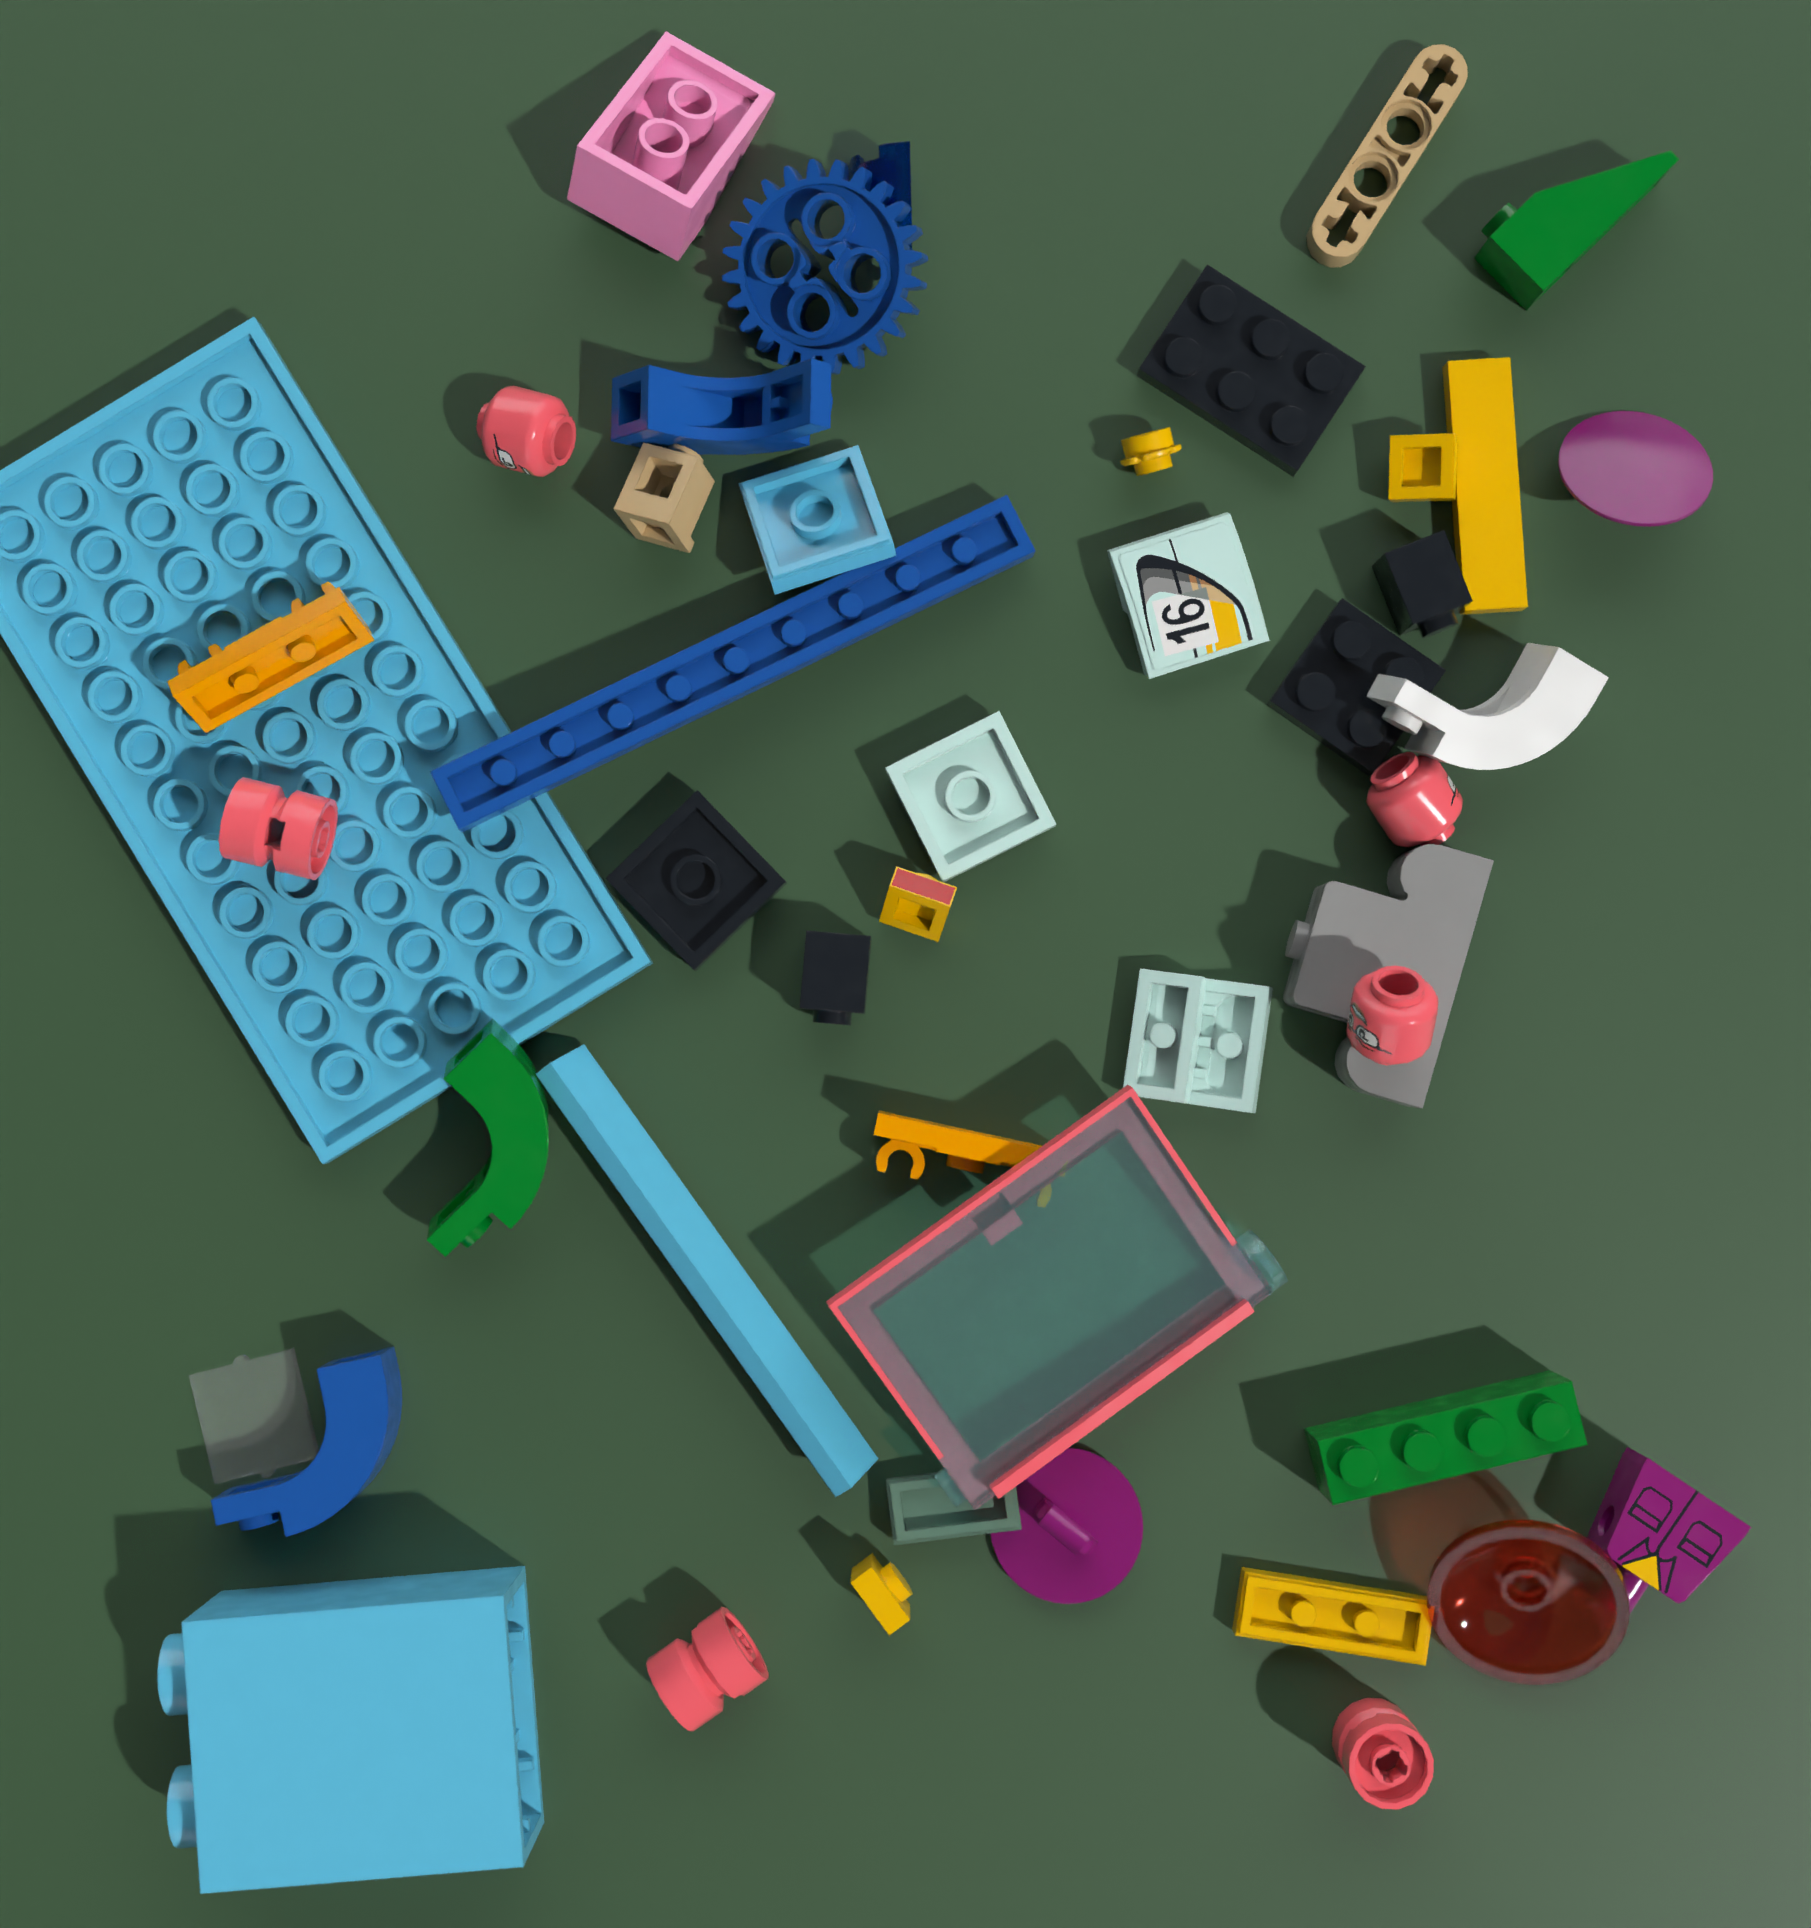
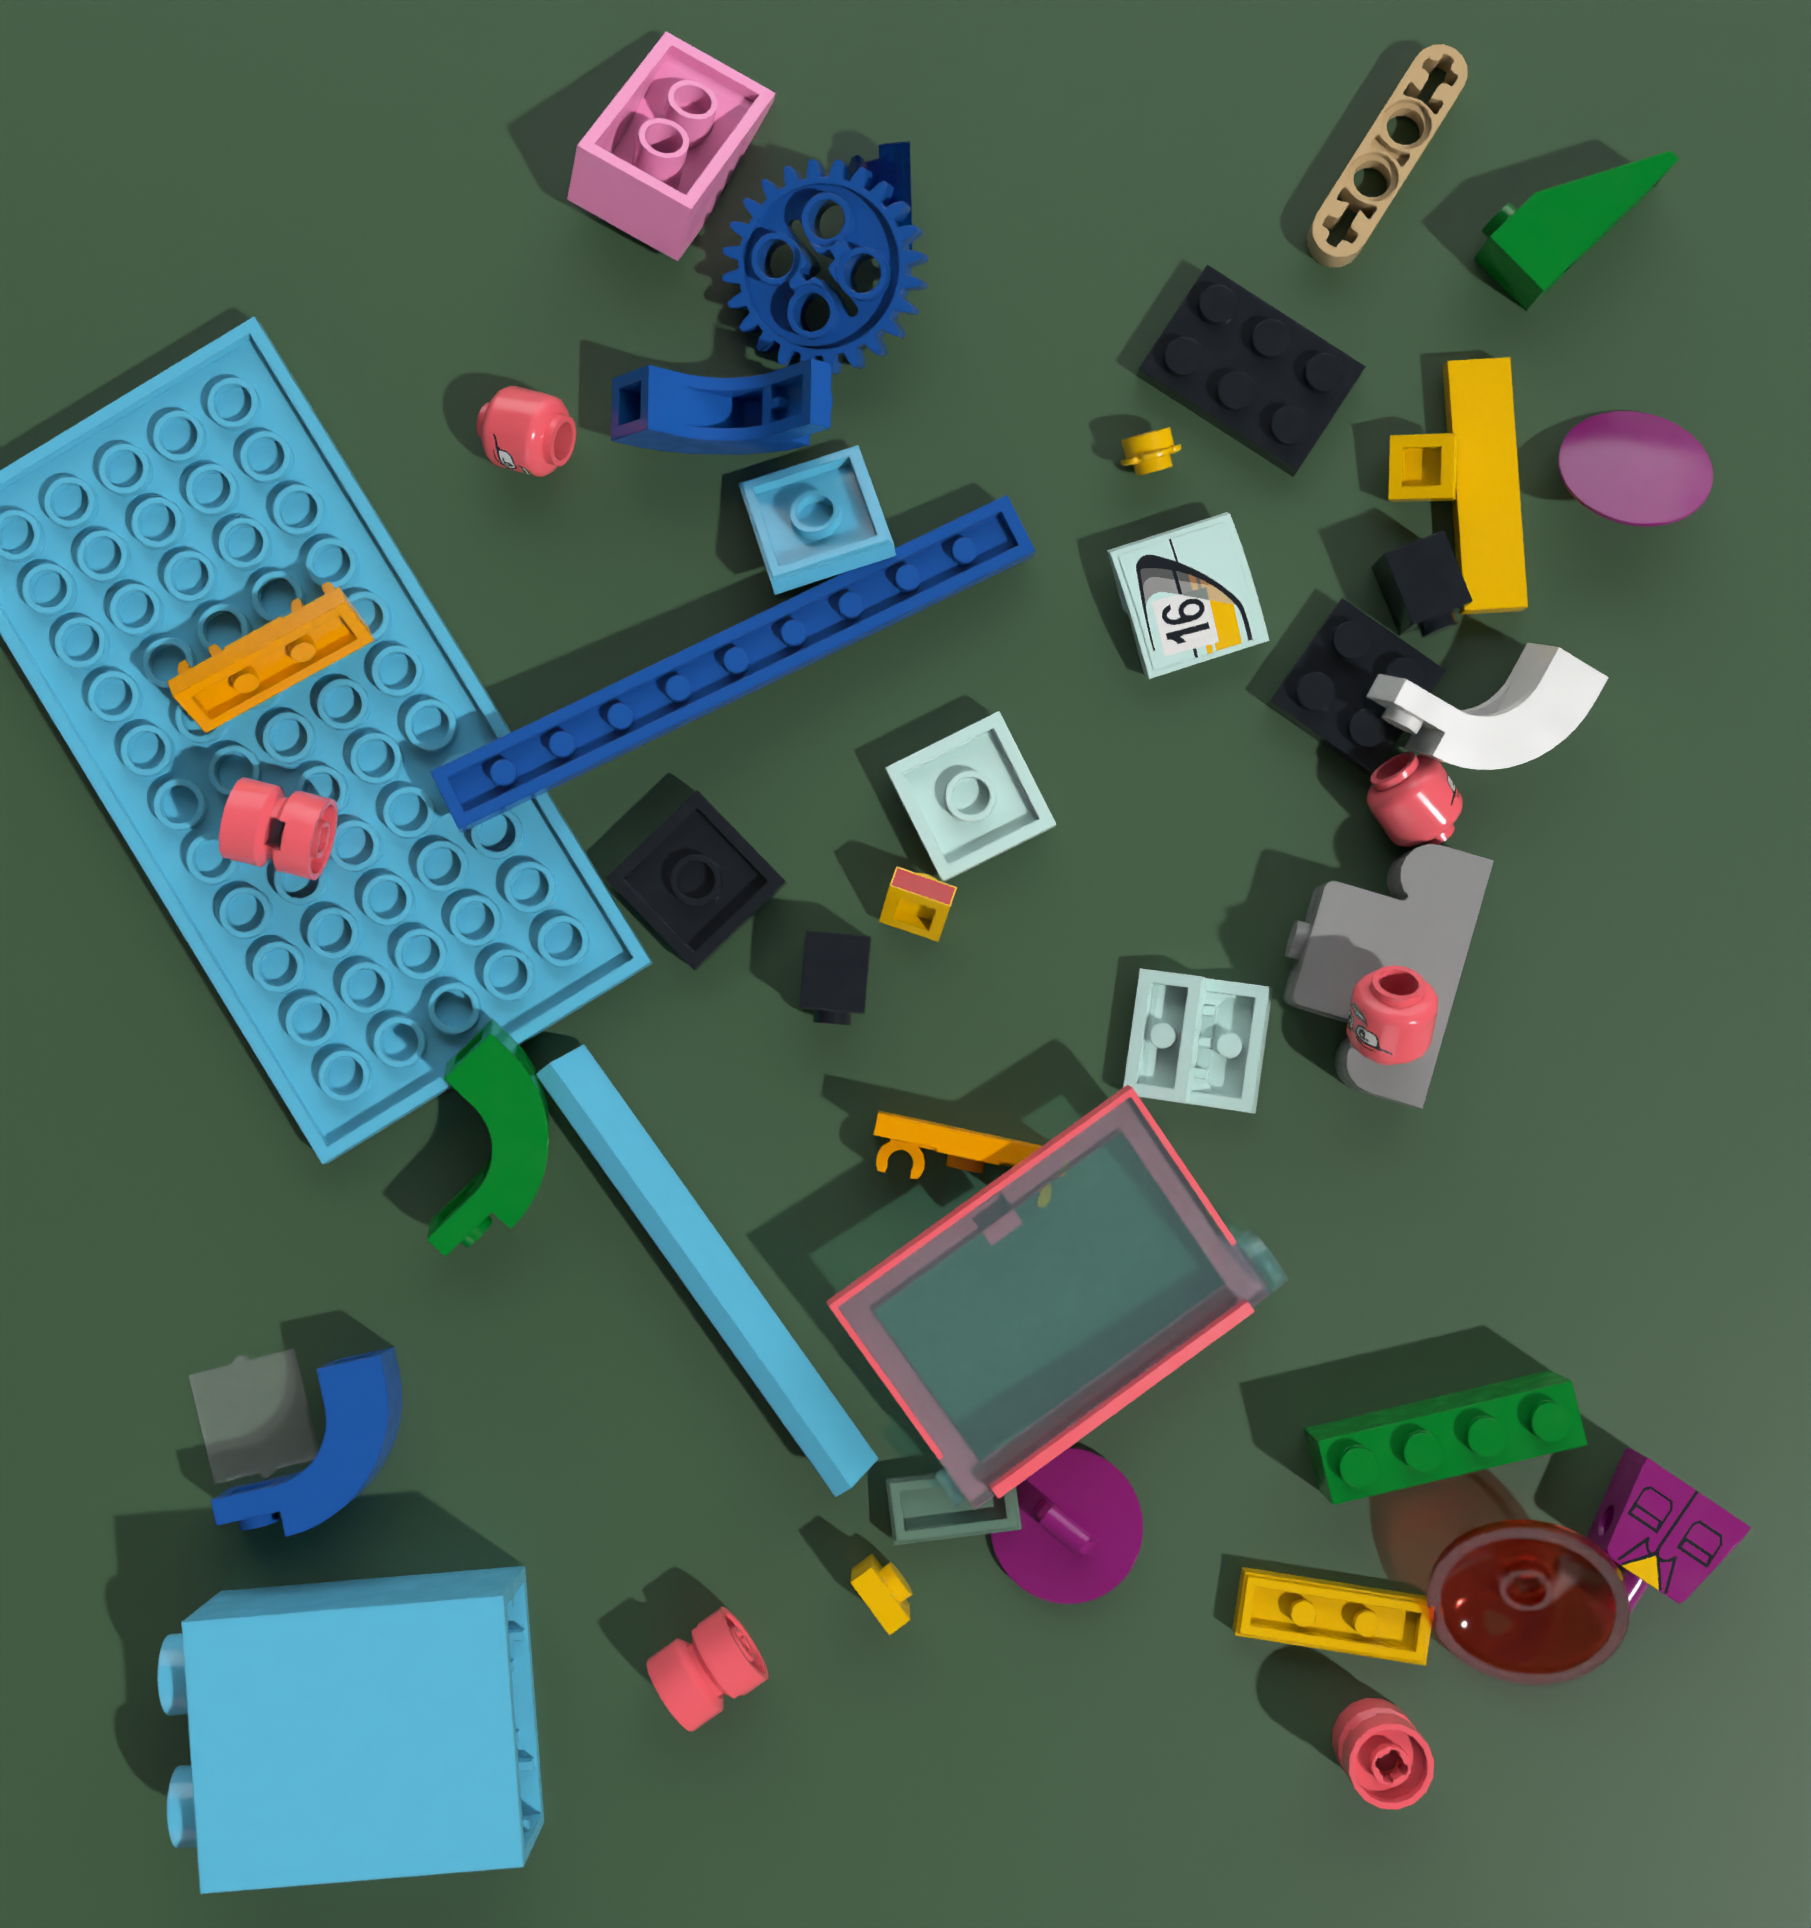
tan brick [614,442,715,553] -> none

